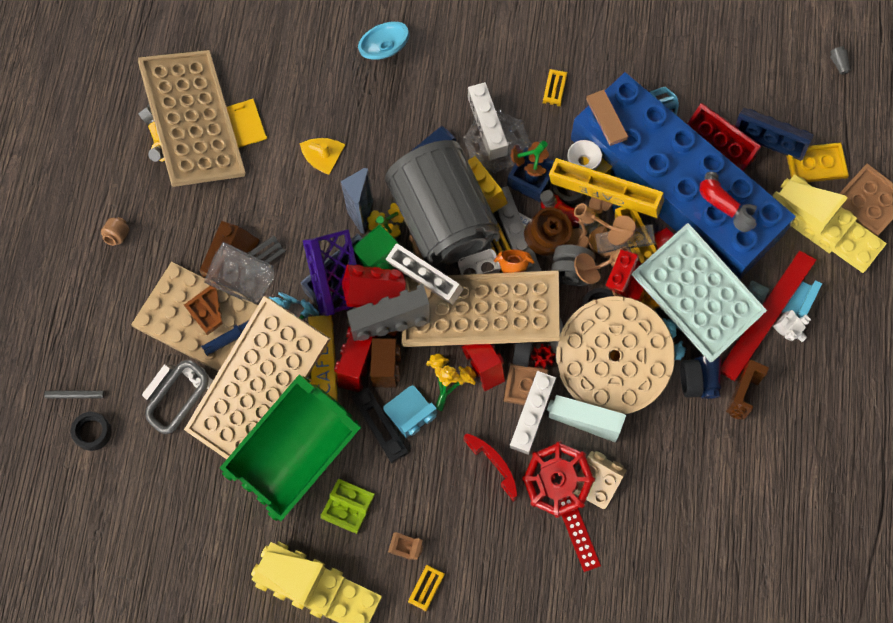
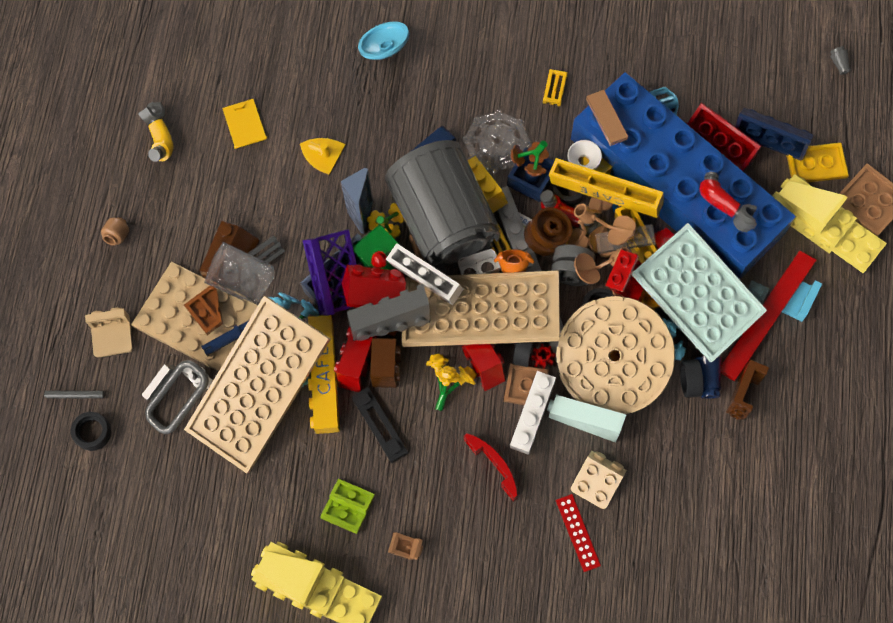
tan plate [138,50,245,187] -> none
green cylinder [220,374,361,522] -> none
medium azure bracket [383,385,437,438] -> none
yellow tile [408,564,445,612] -> none
white brick [468,82,508,160] -> none
red plate [522,441,596,518] -> none
white piece [772,310,811,342] -> none
none -> tan bracket [85,308,133,358]
none -> red hinge [371,251,387,268]

